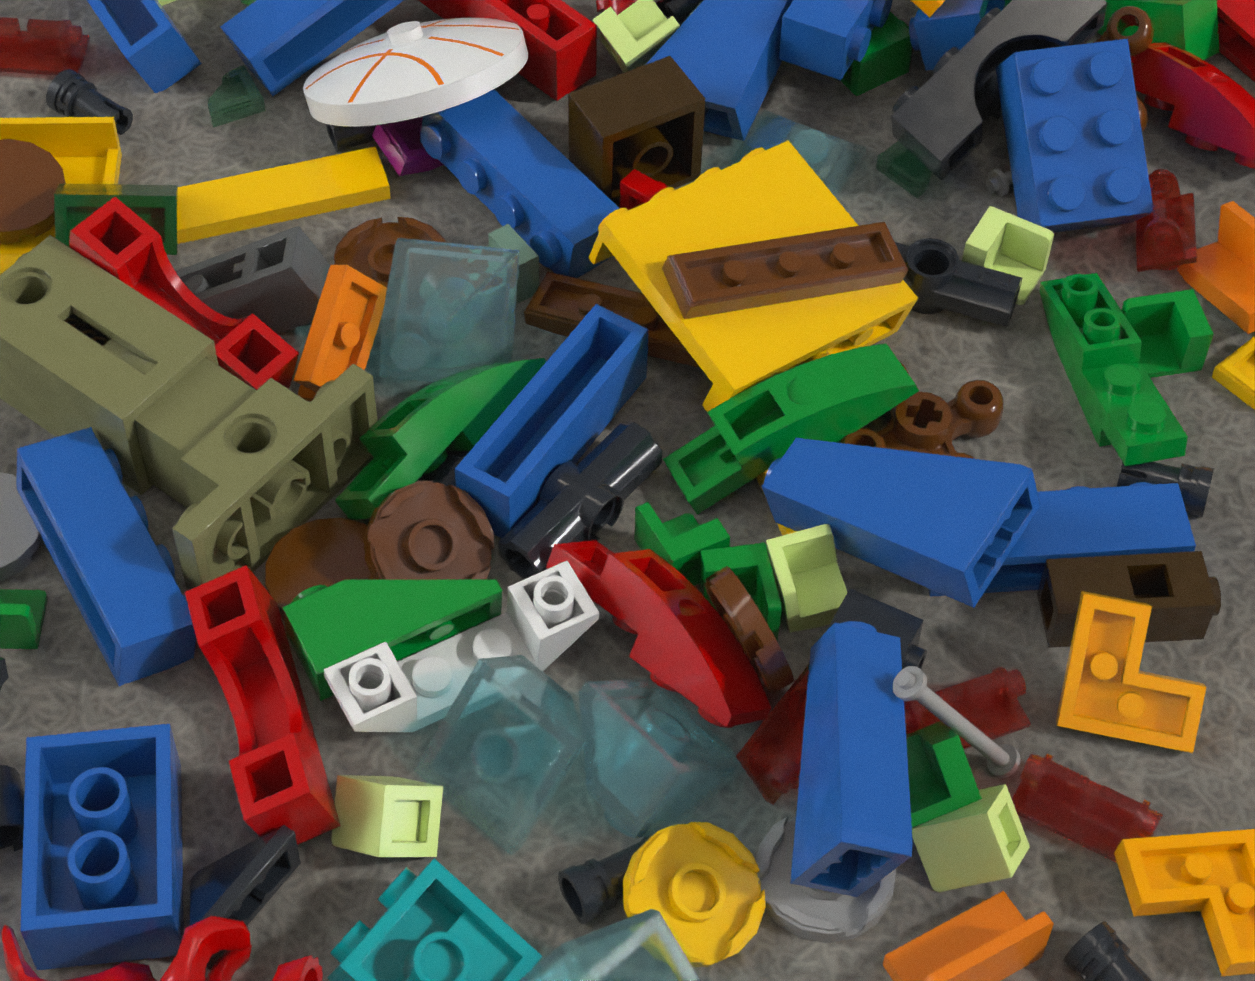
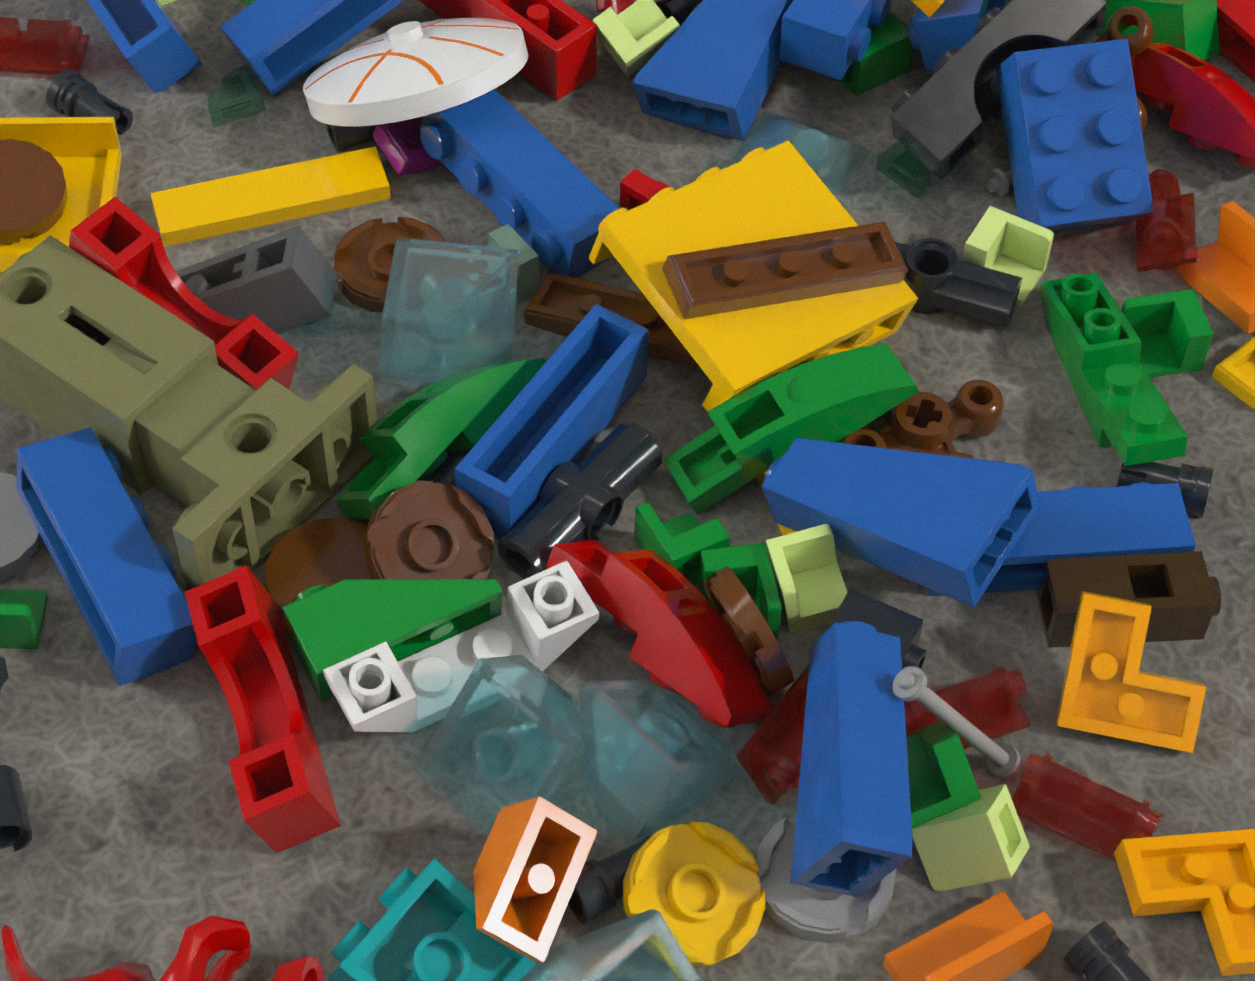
blue brick [20,724,184,970] -> none
dark green panel [54,184,178,255] -> none
black slope [190,824,301,970] -> none
orange panel [293,265,390,402] -> none
yellowish green panel [331,775,443,857] -> none
dark brown brick [568,56,705,208] -> none
none -> orange slope [473,796,598,963]

